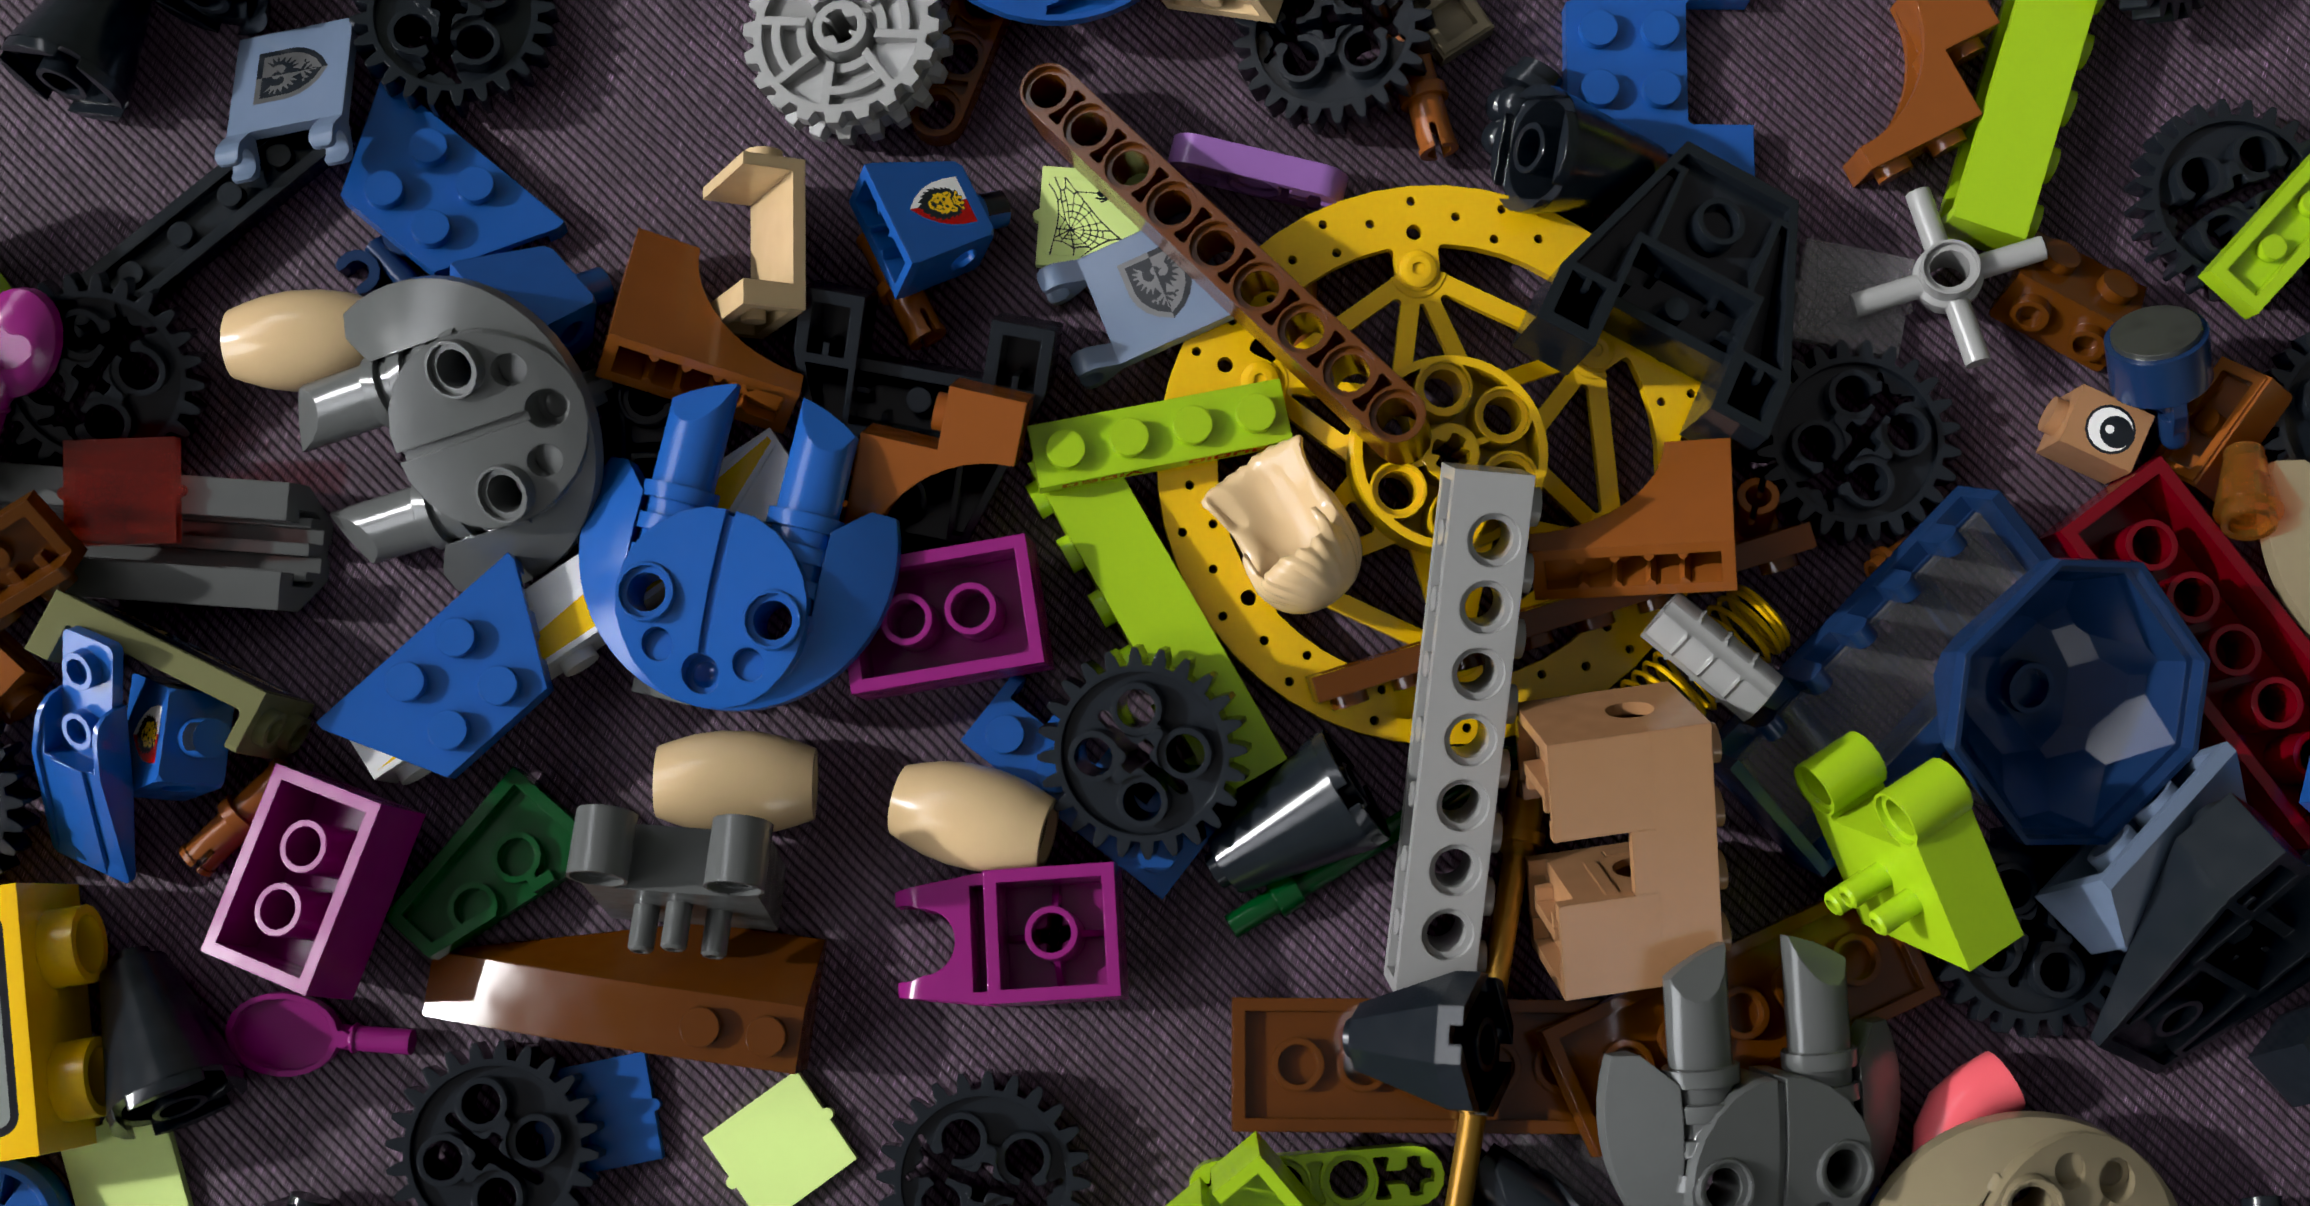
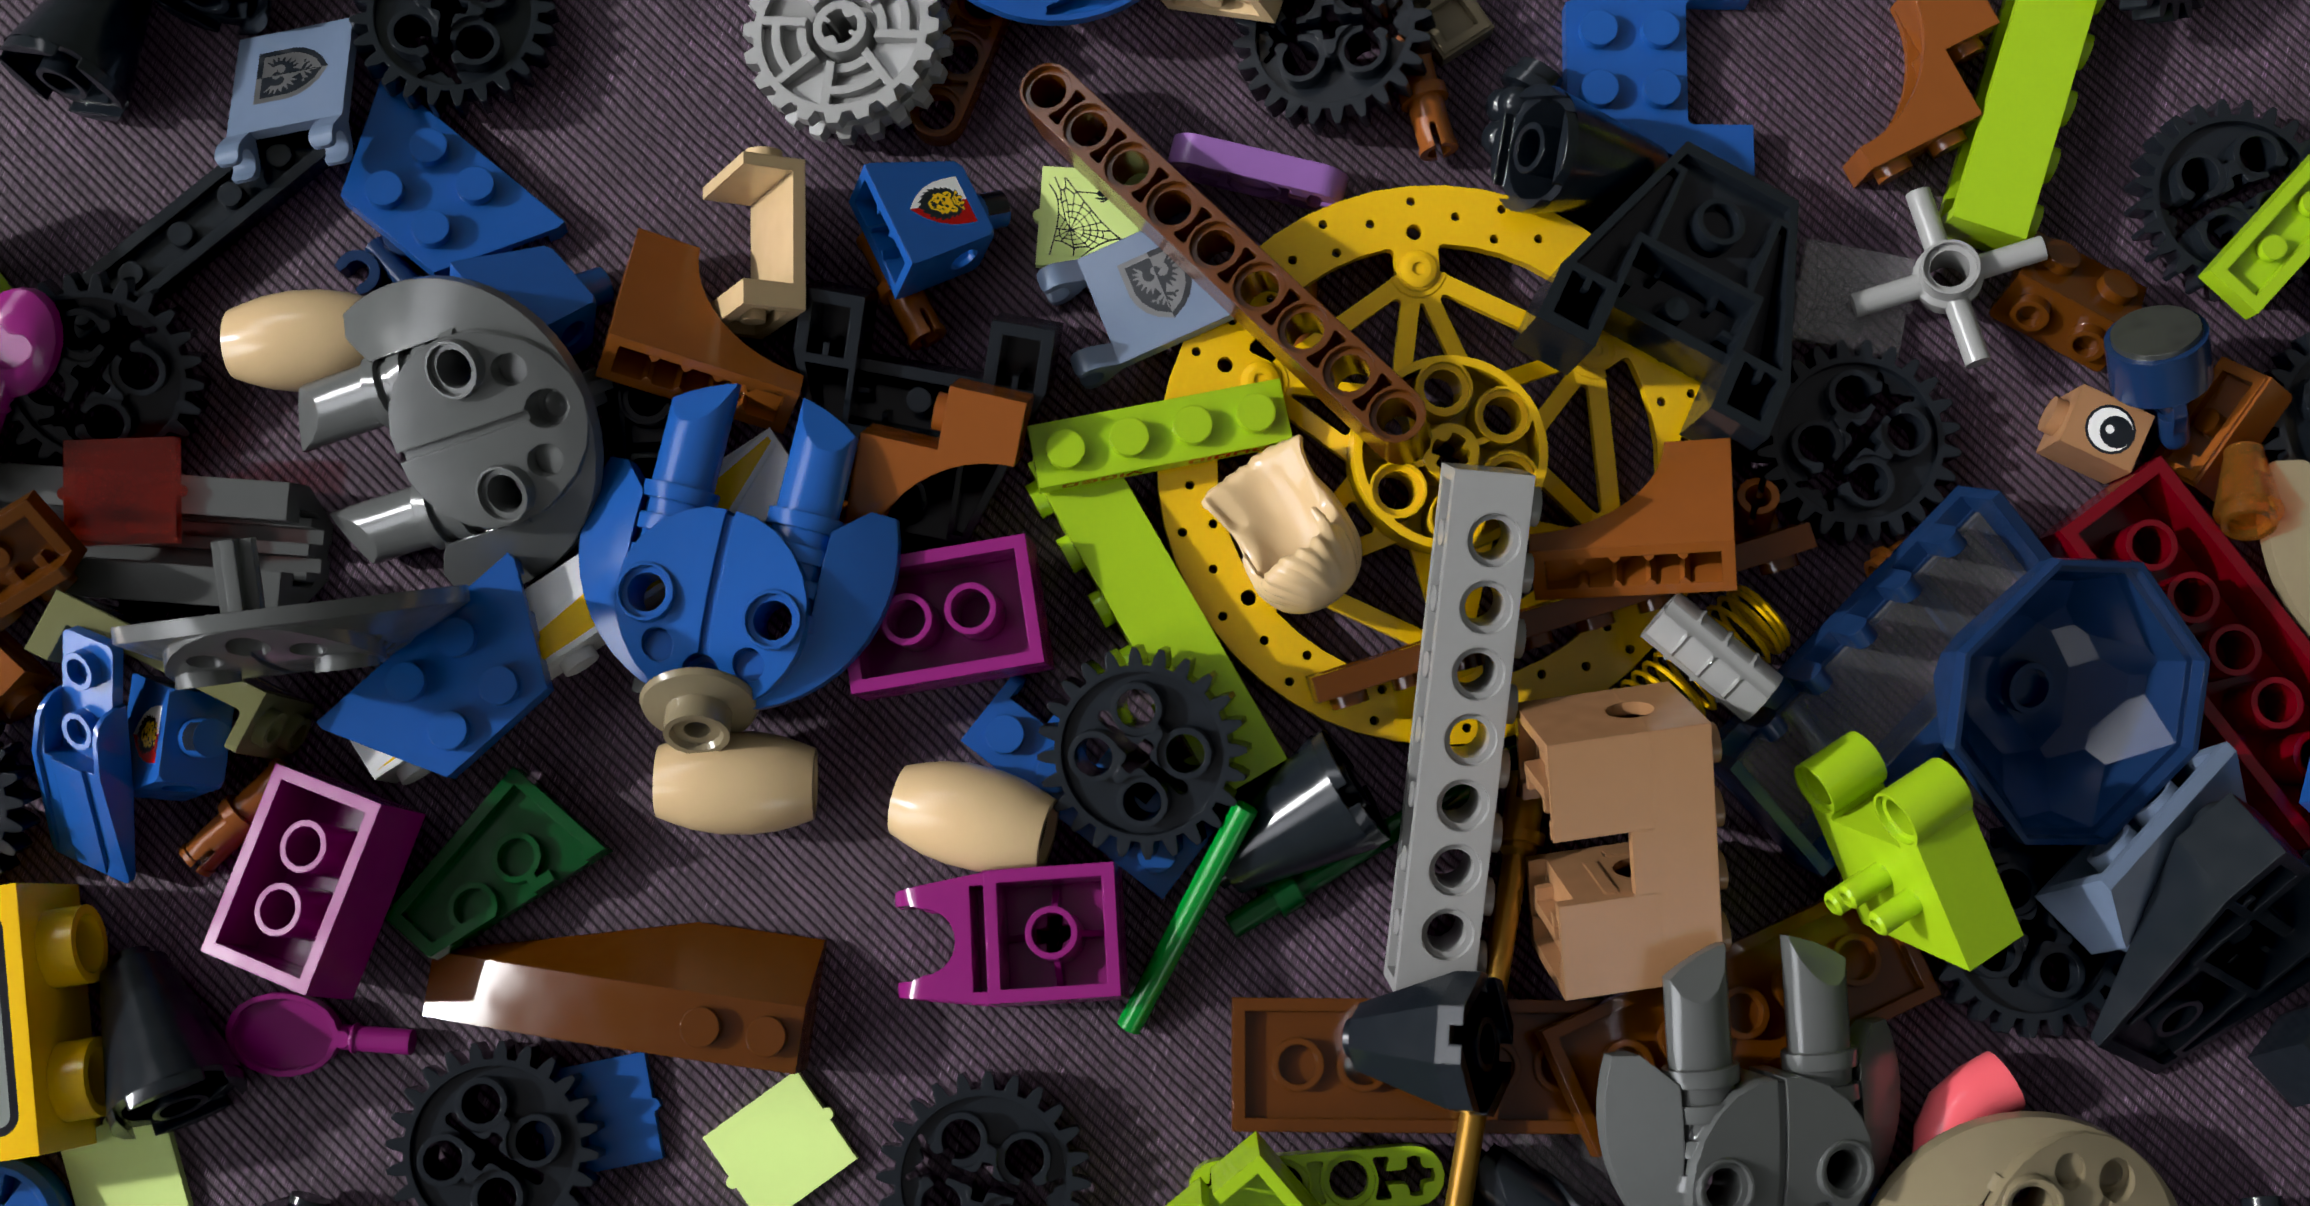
dark grey piece [566,804,786,960] -> none
none -> dark grey piece [110,537,470,690]
none -> dark tan piece [639,667,759,754]
none -> green bar [1117,800,1258,1035]

